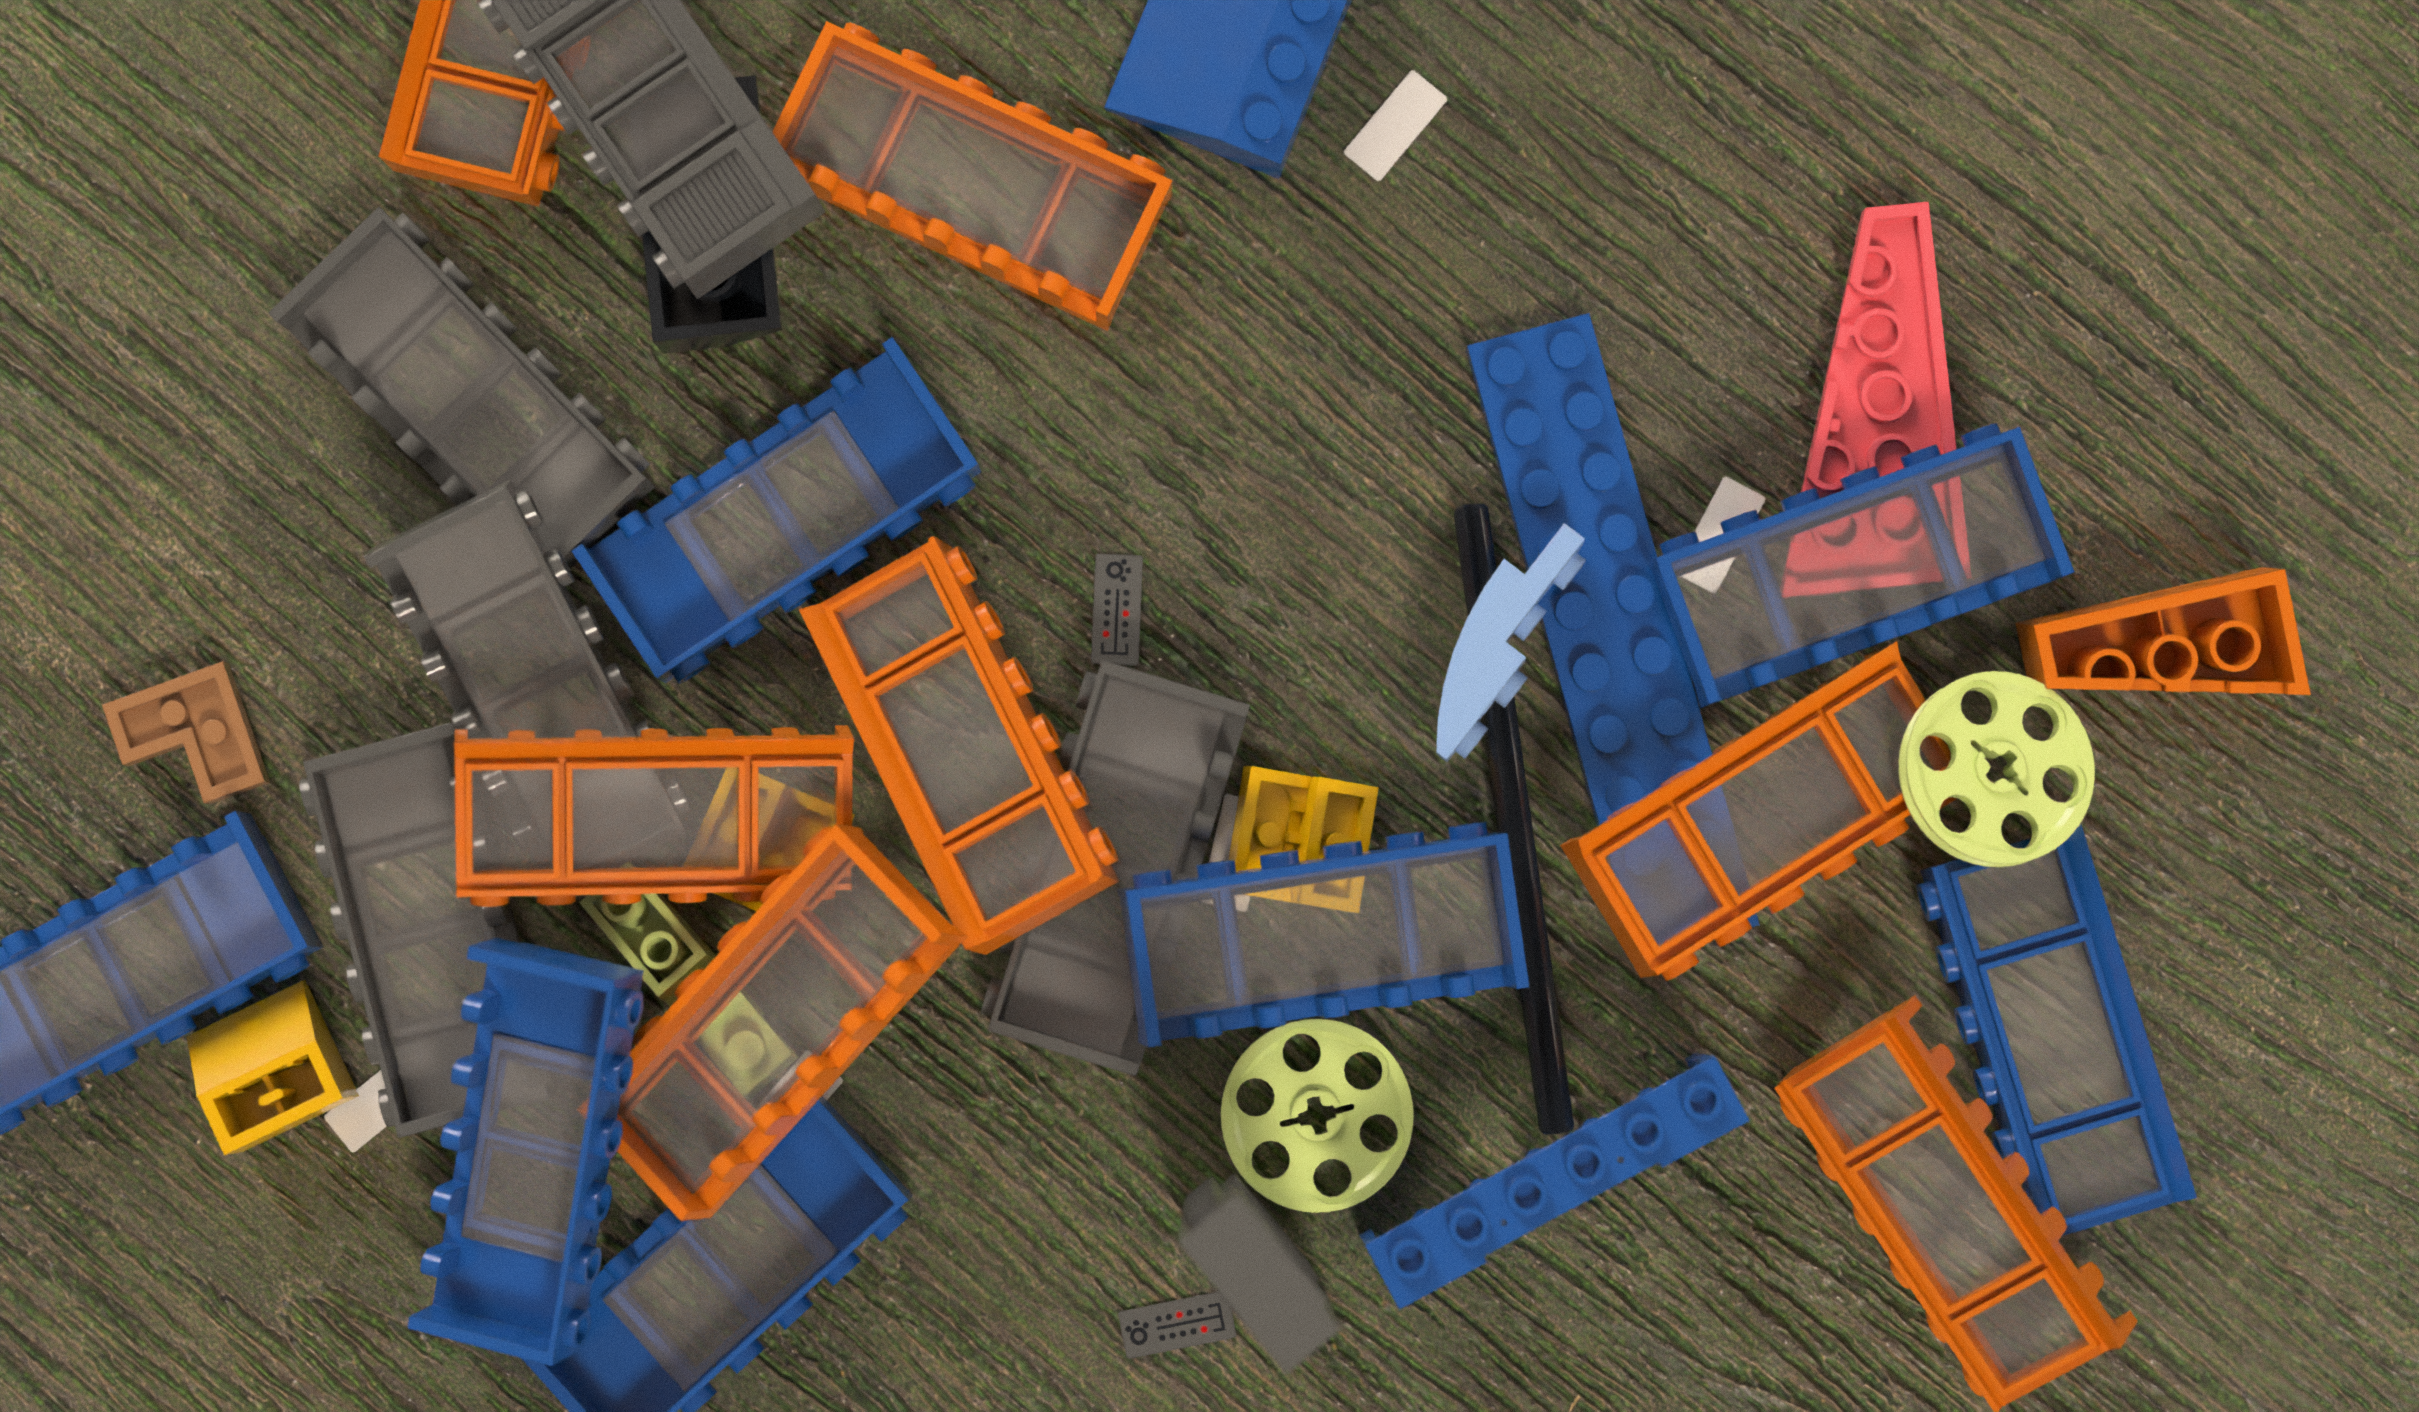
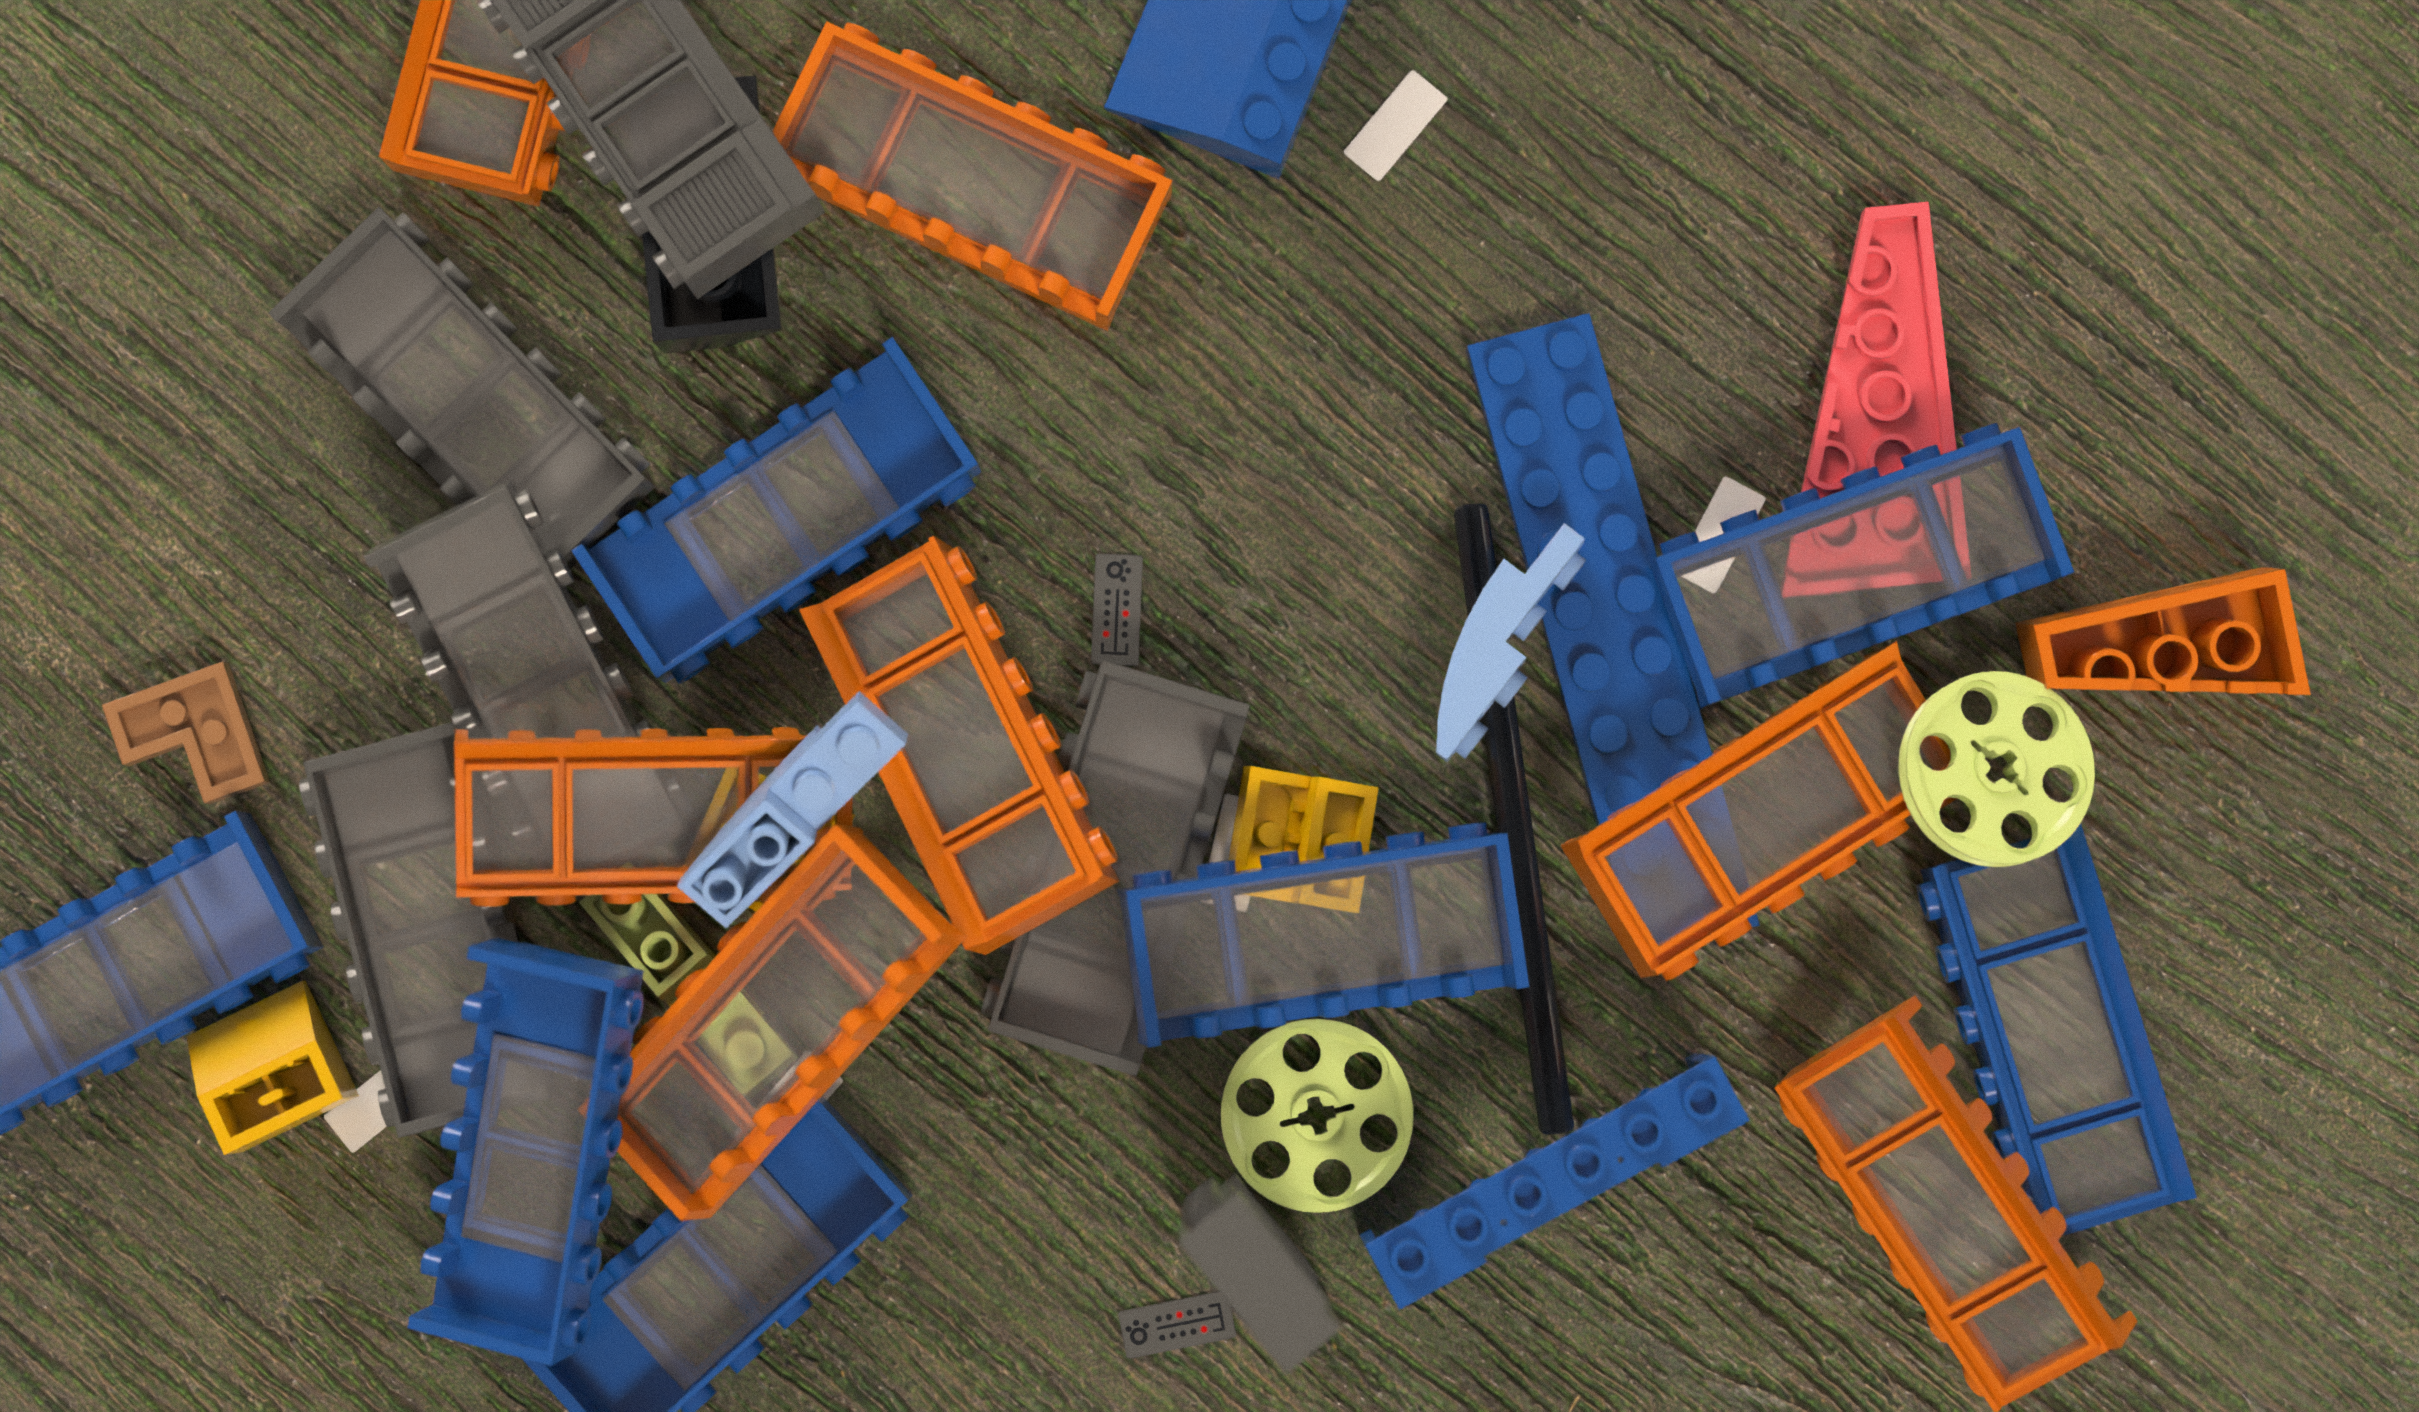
none -> light blue slope [677,691,908,928]

